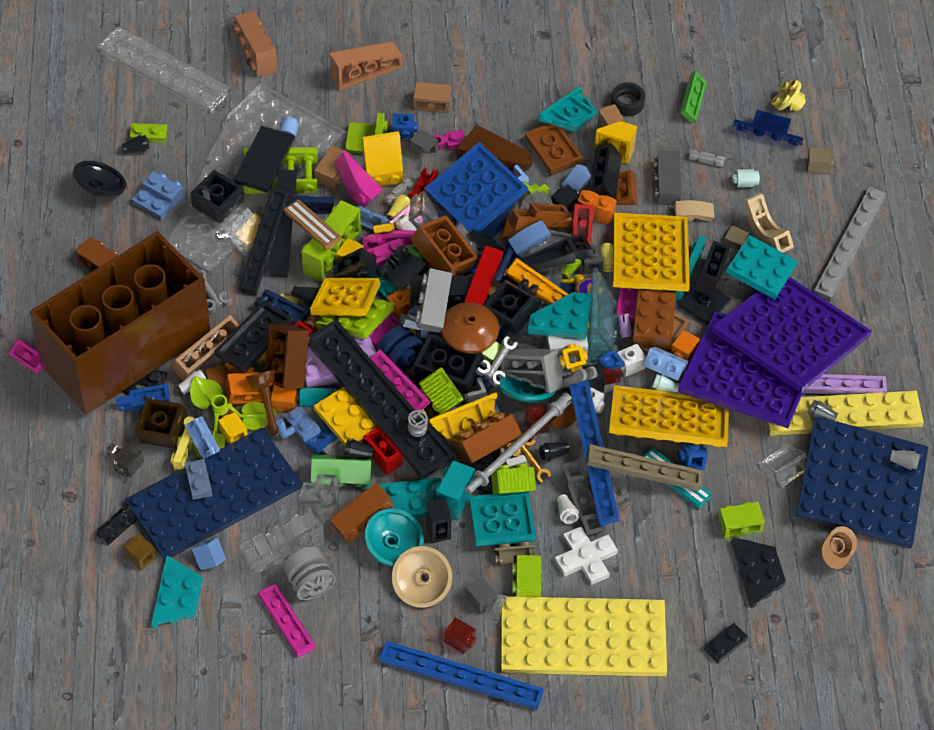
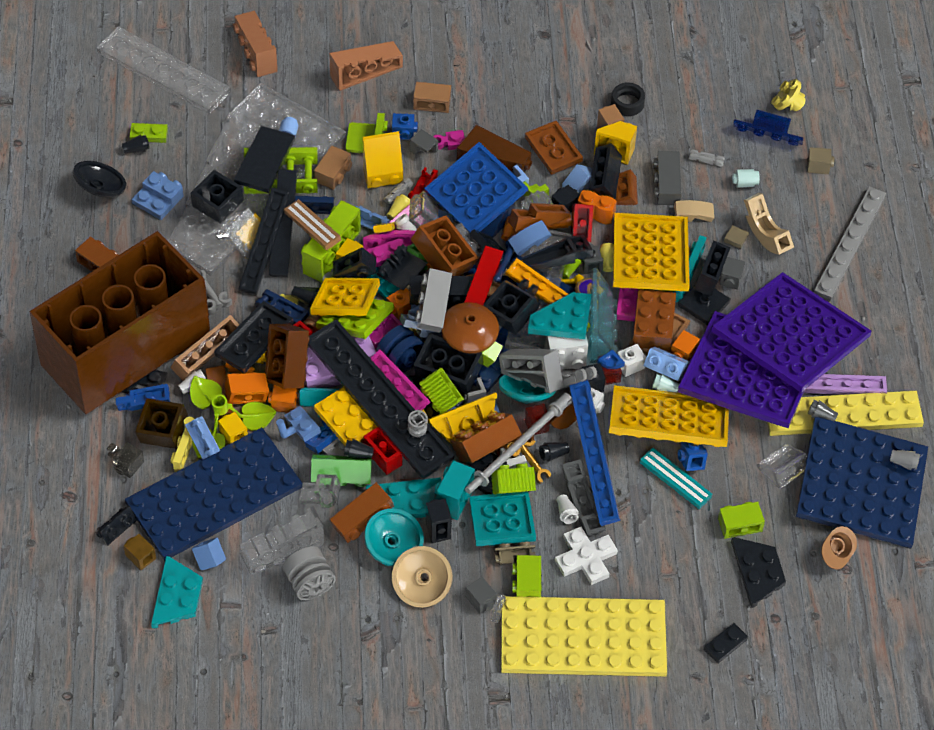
dark pink slope [8,338,43,374] -> none
sand blue plate [185,459,212,500] -> none
reddish brown piece [246,370,278,435] -> none
dark pink tile [258,583,316,658] -> none
dark pink slope [334,150,383,208] -> none
blue plate [380,641,544,710] -> none
clear red brick [444,617,477,654] -> none
light grey bar [475,336,517,387] -> none
teal wing [538,86,597,132] -> none
yellow brick [559,343,588,373] -> none
dark tan plate [586,444,703,491] -> none
lavender pin [617,314,633,338] -> none
bright green plate [680,71,707,123] -> none
teal plate [725,235,798,300] -> none

